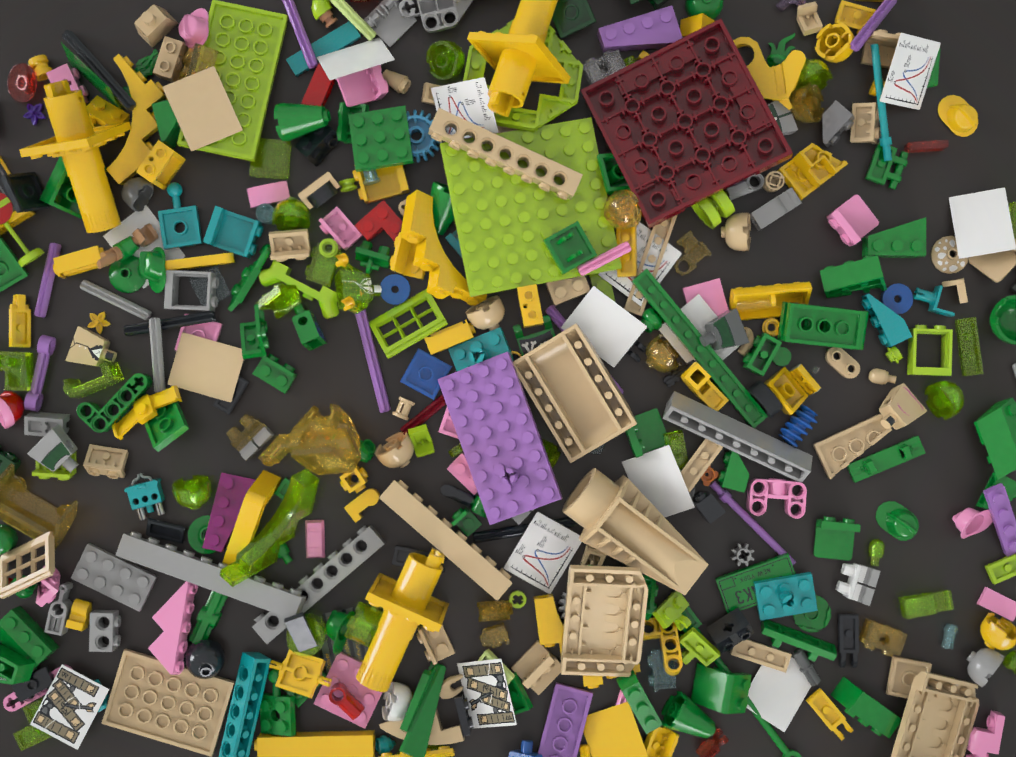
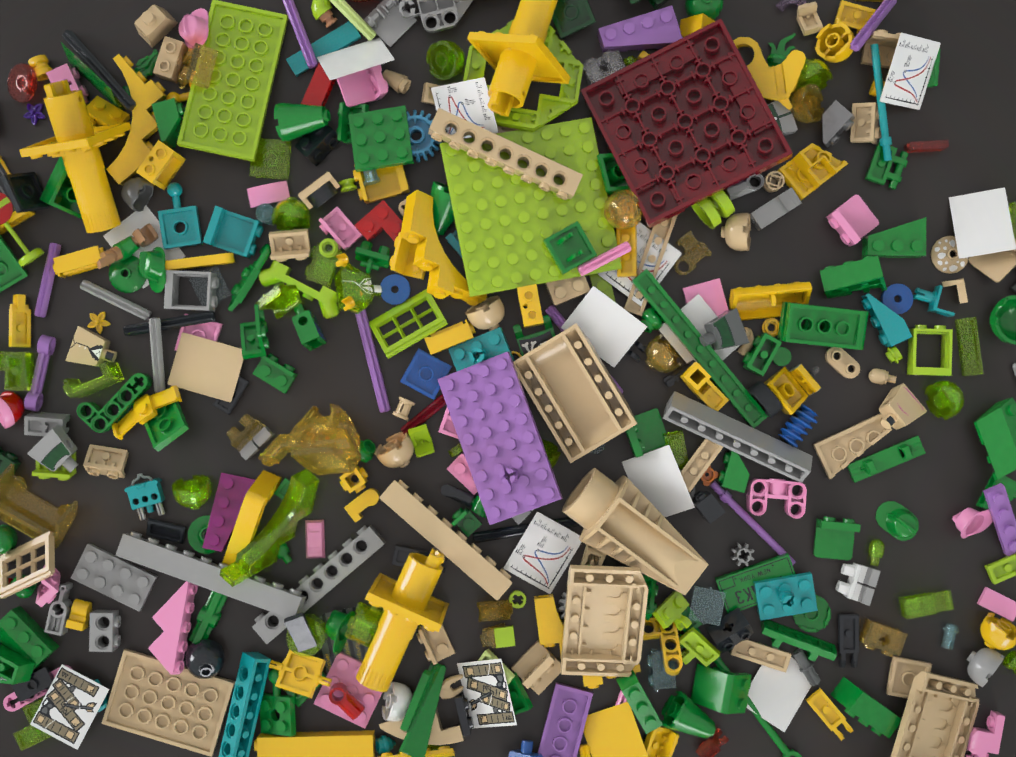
tan sticker [163,66,242,151] -> none
yellow piece [937,95,978,137] -> none
none -> lime tile [494,625,516,648]
none -> clear light blue piece [688,586,726,626]

